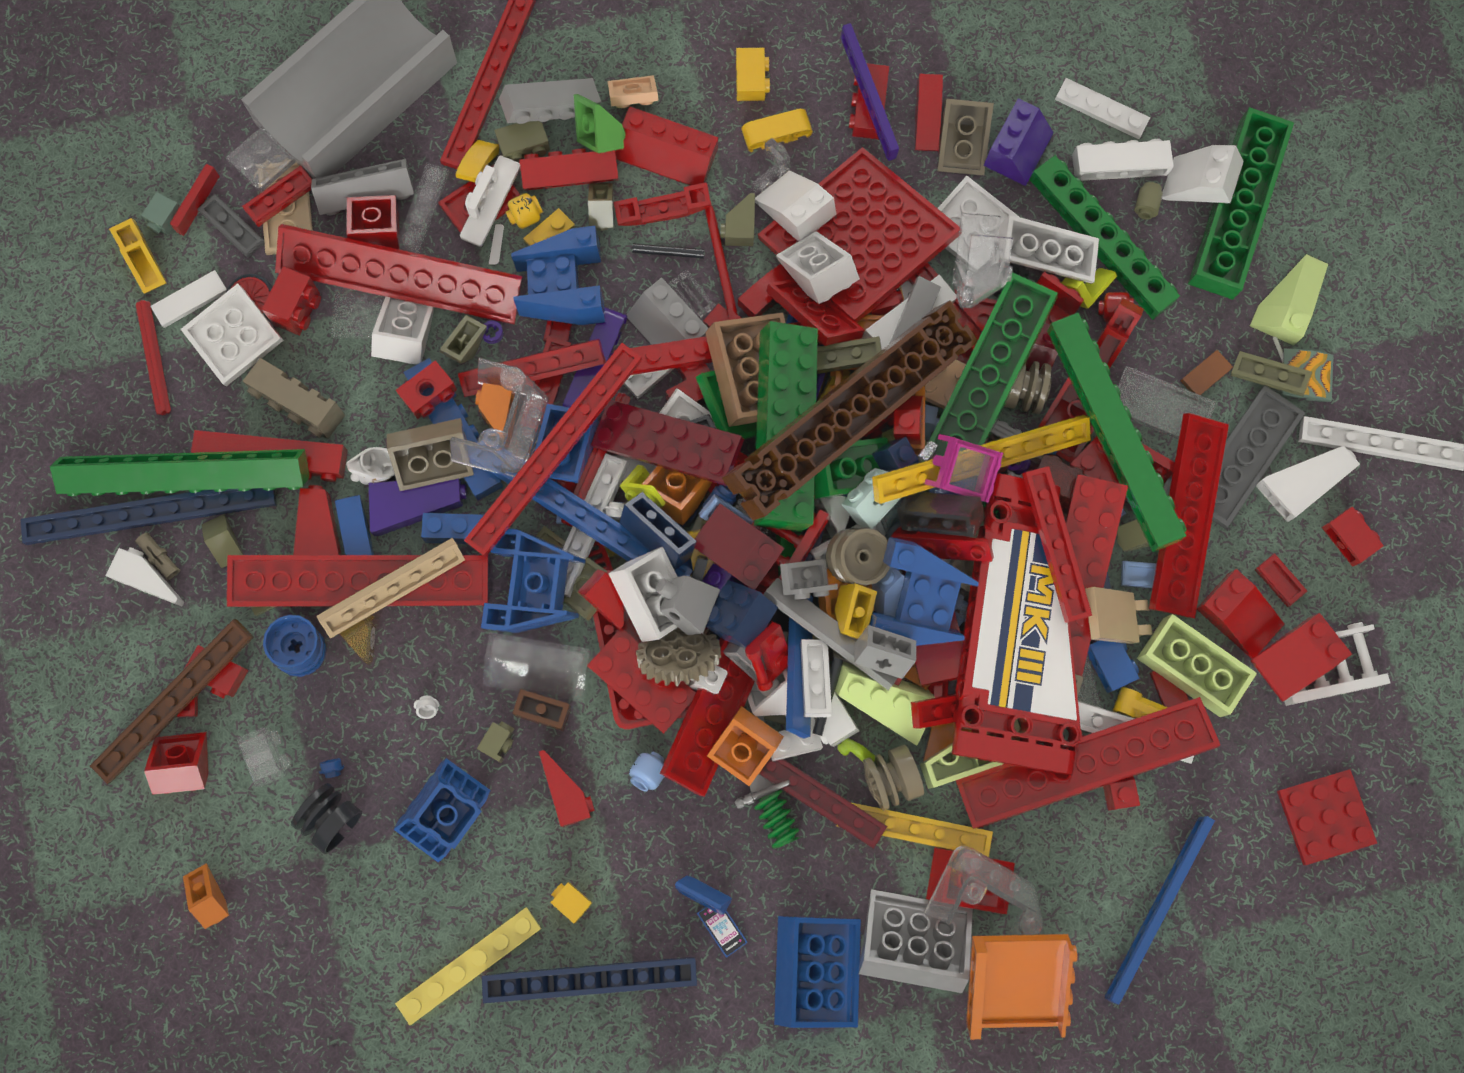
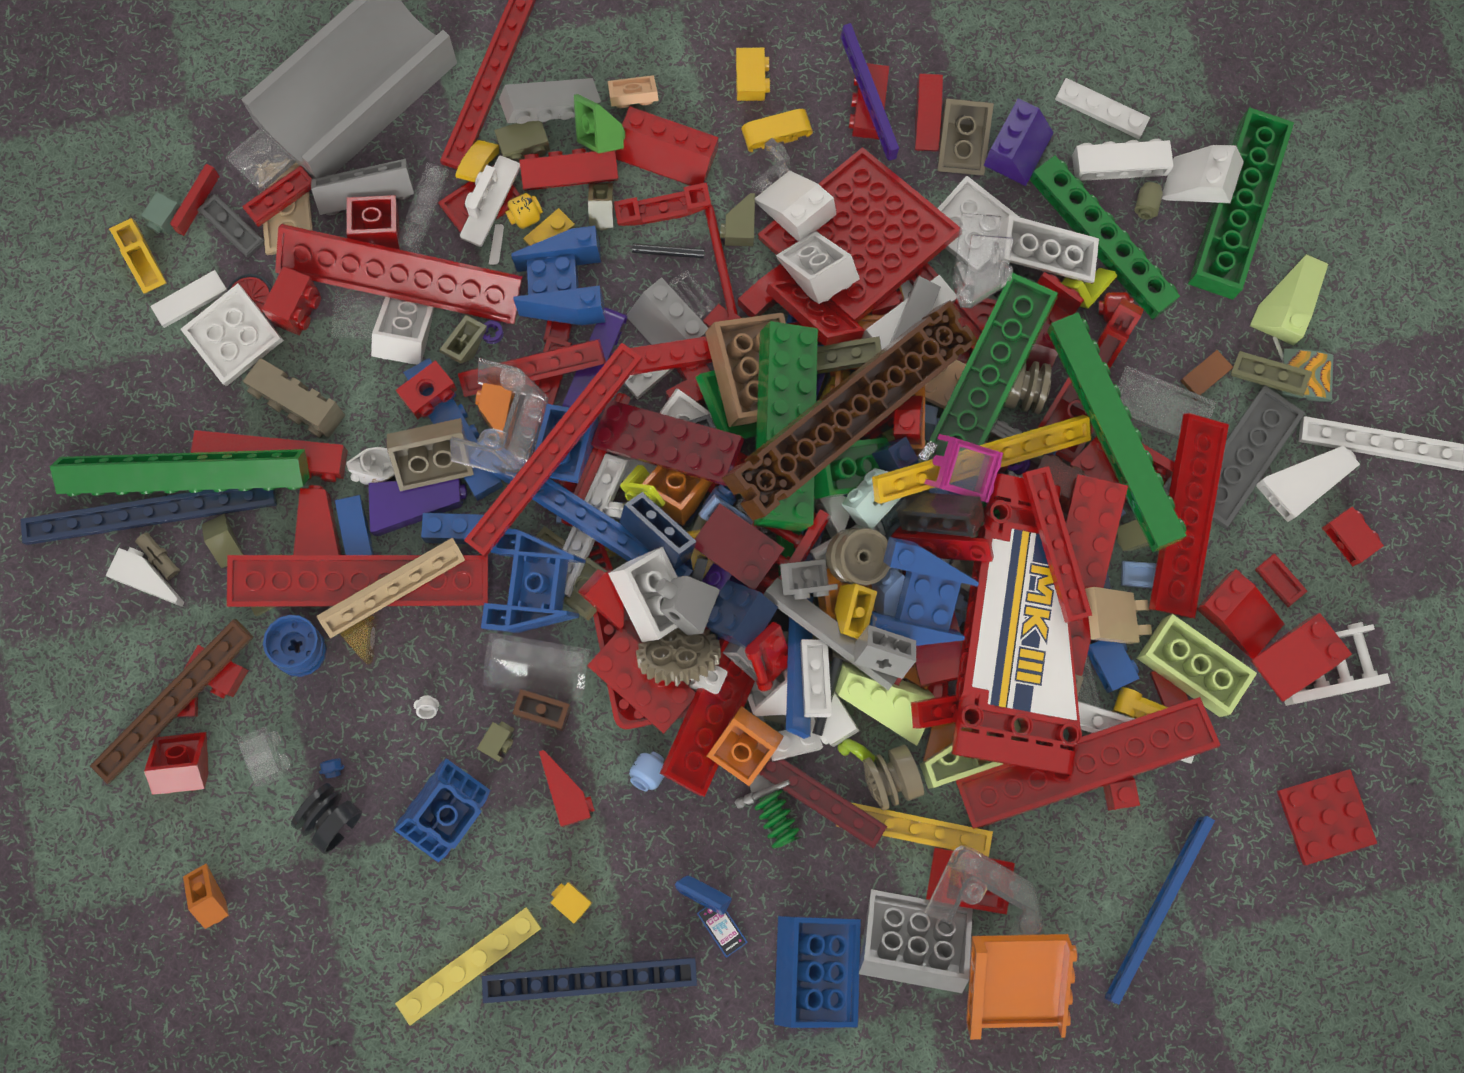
red axle [135,300,171,415] -> none

